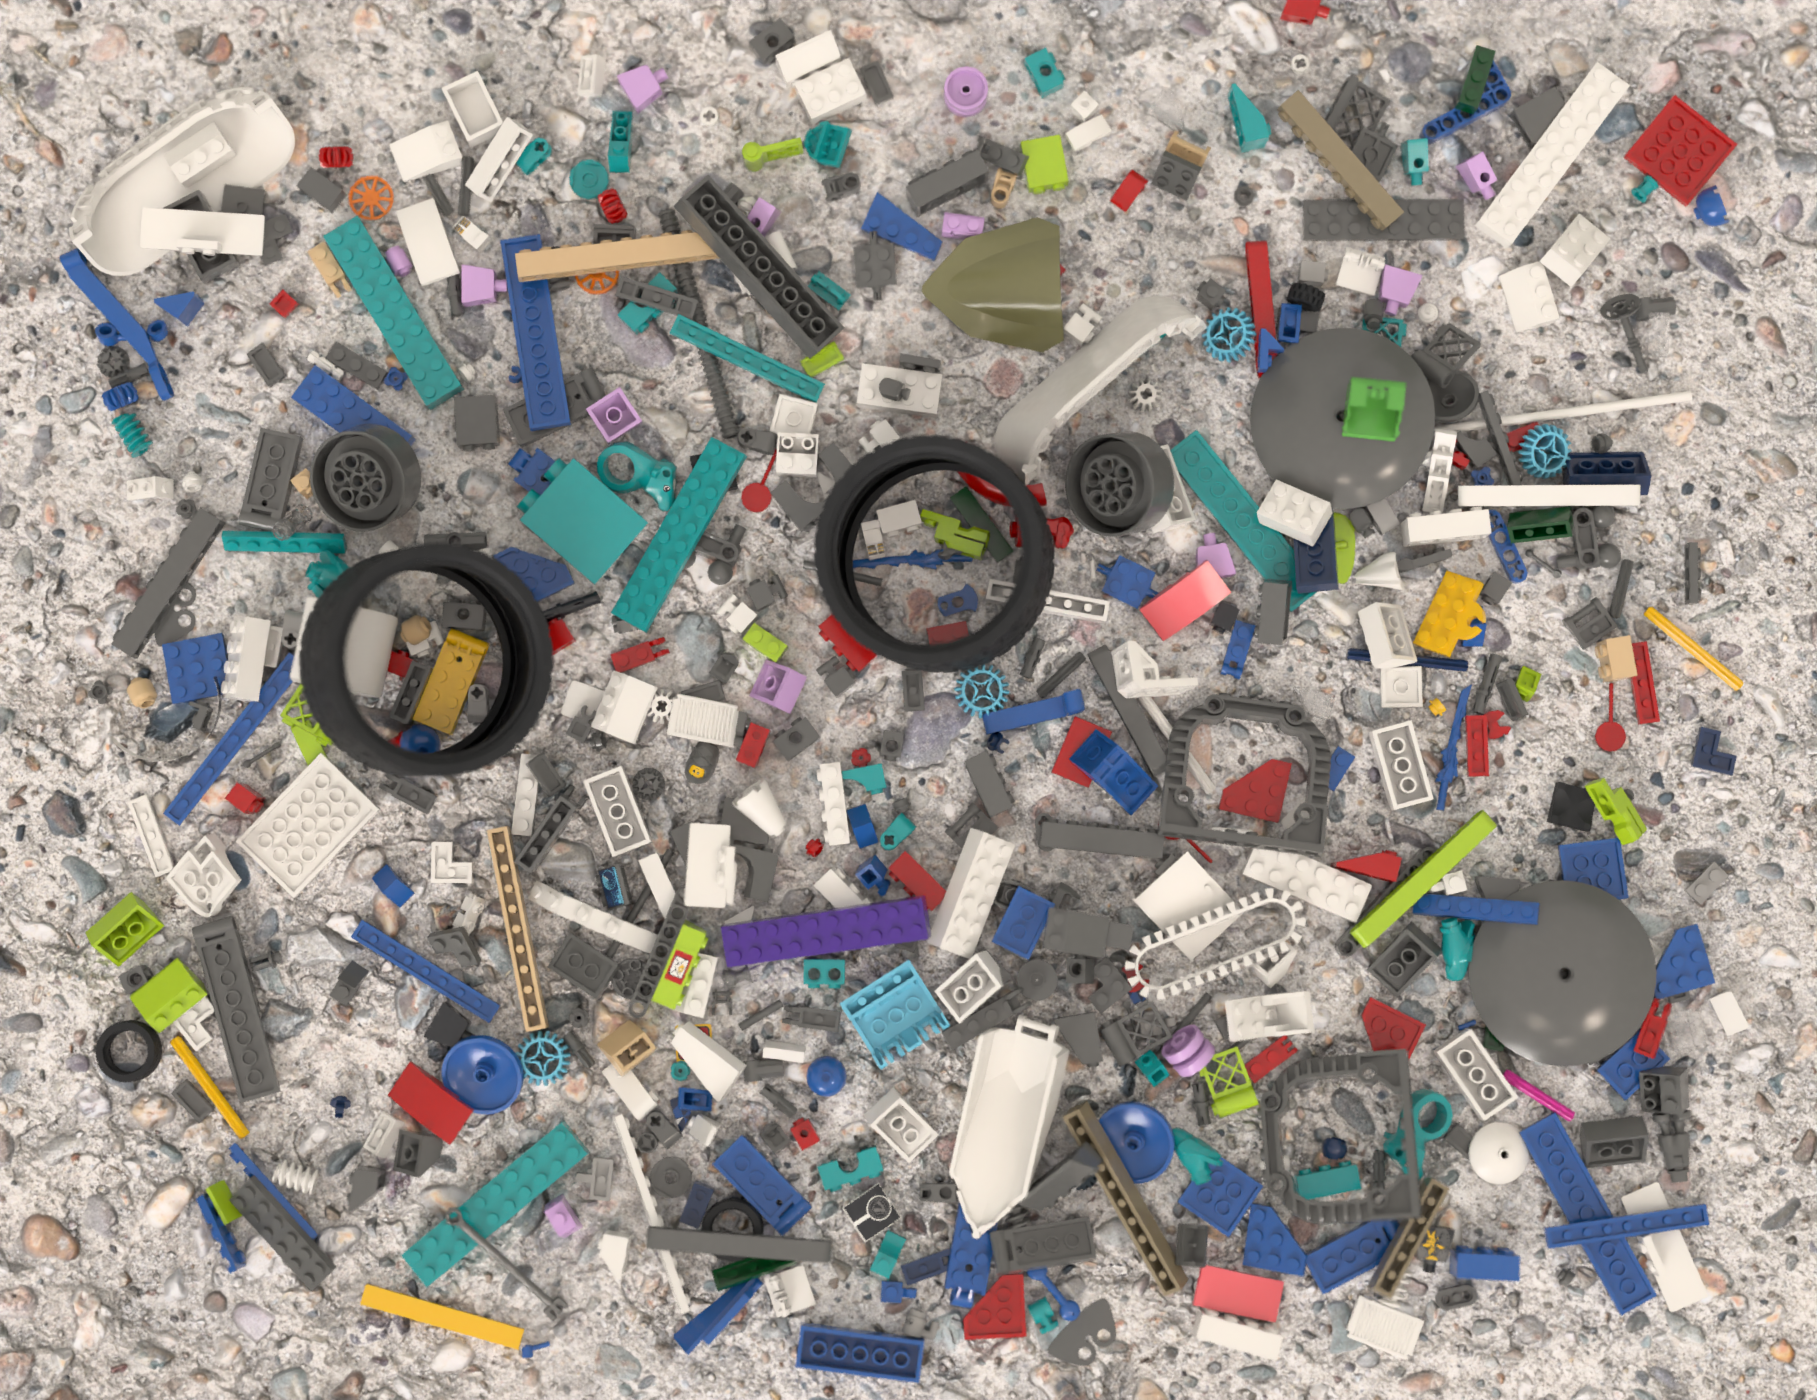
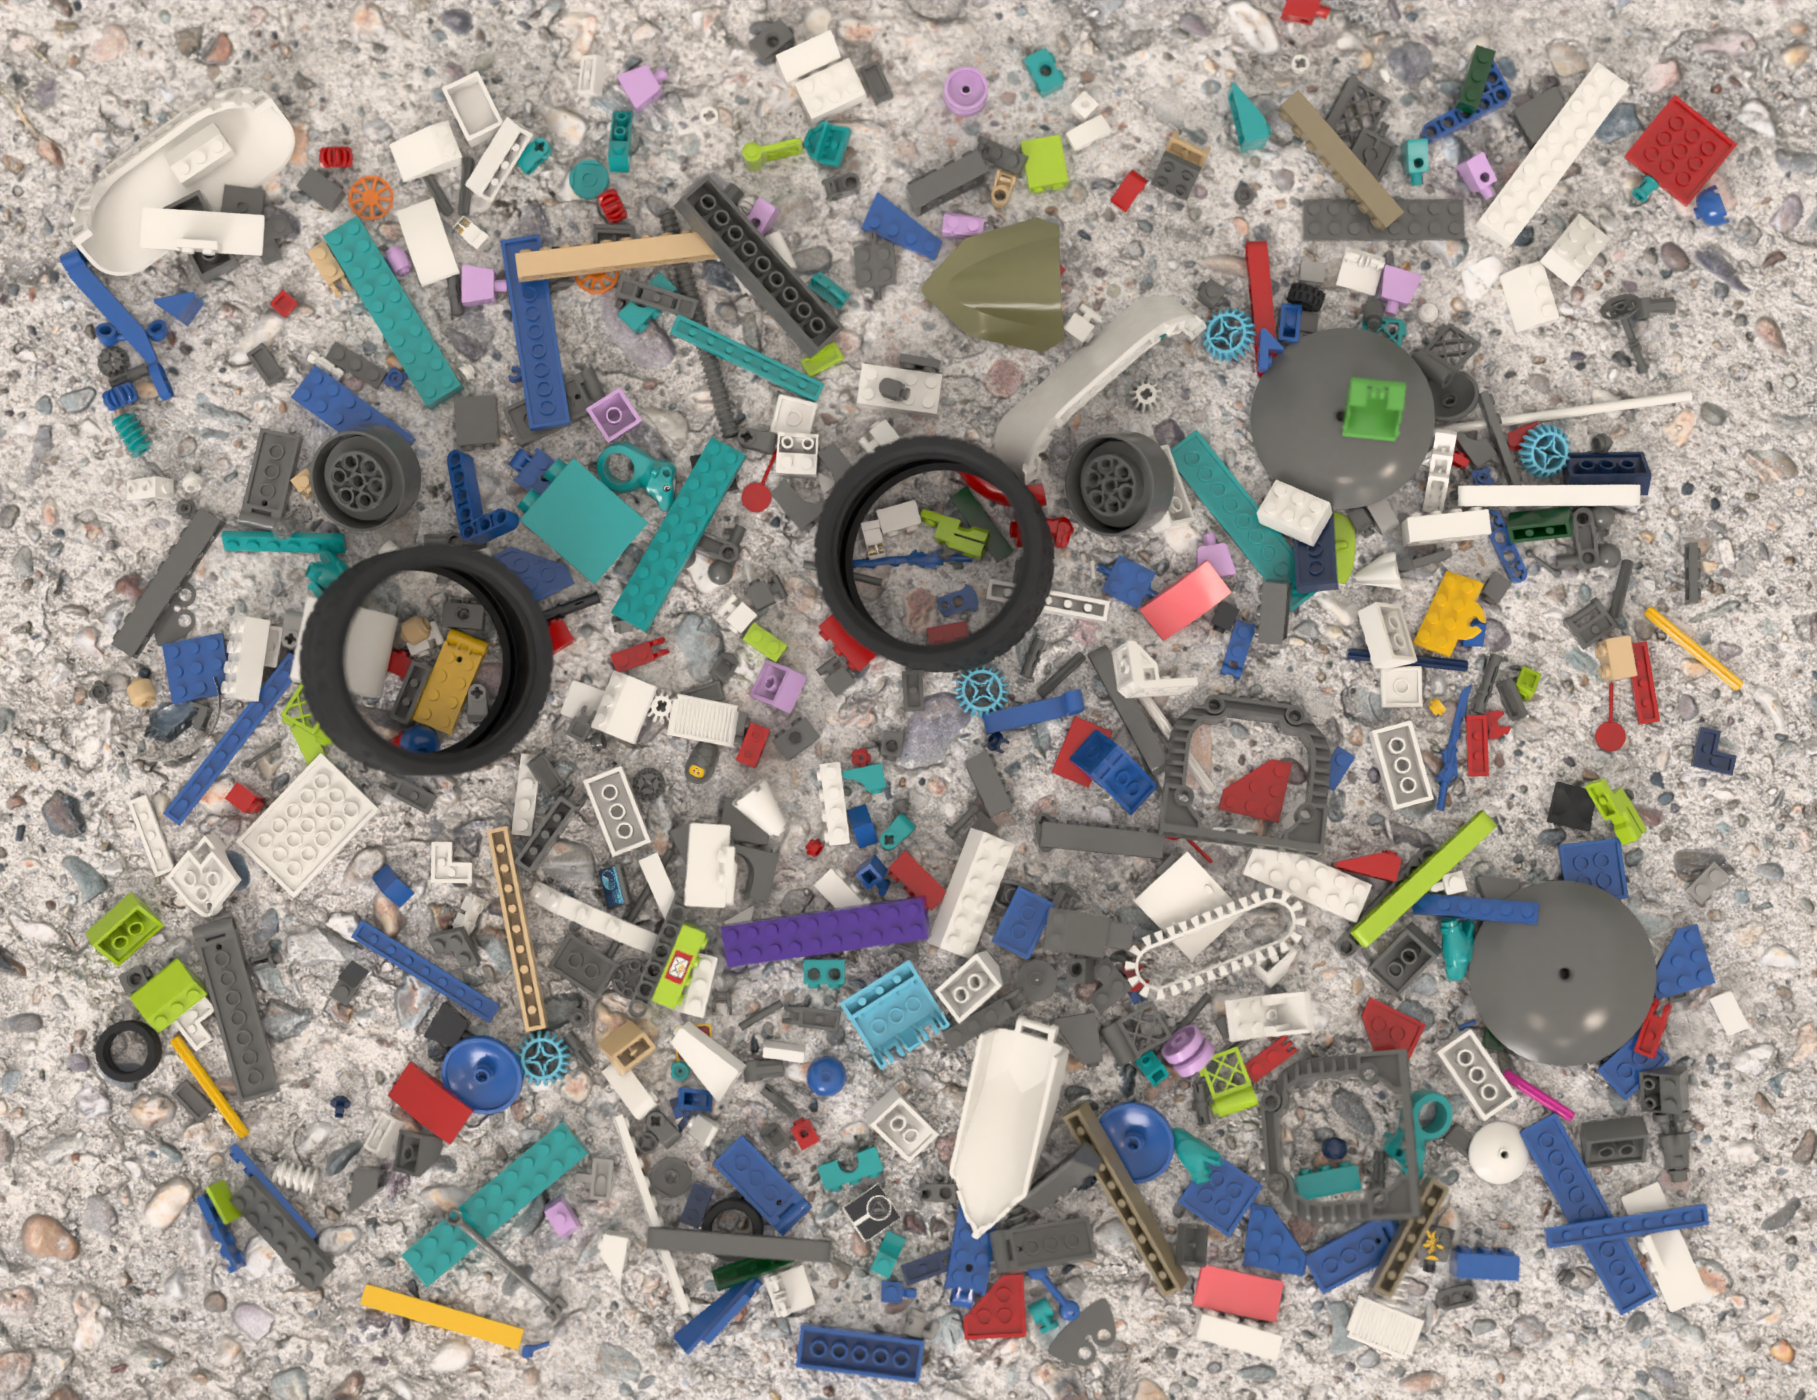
none -> blue beam [447,449,519,545]

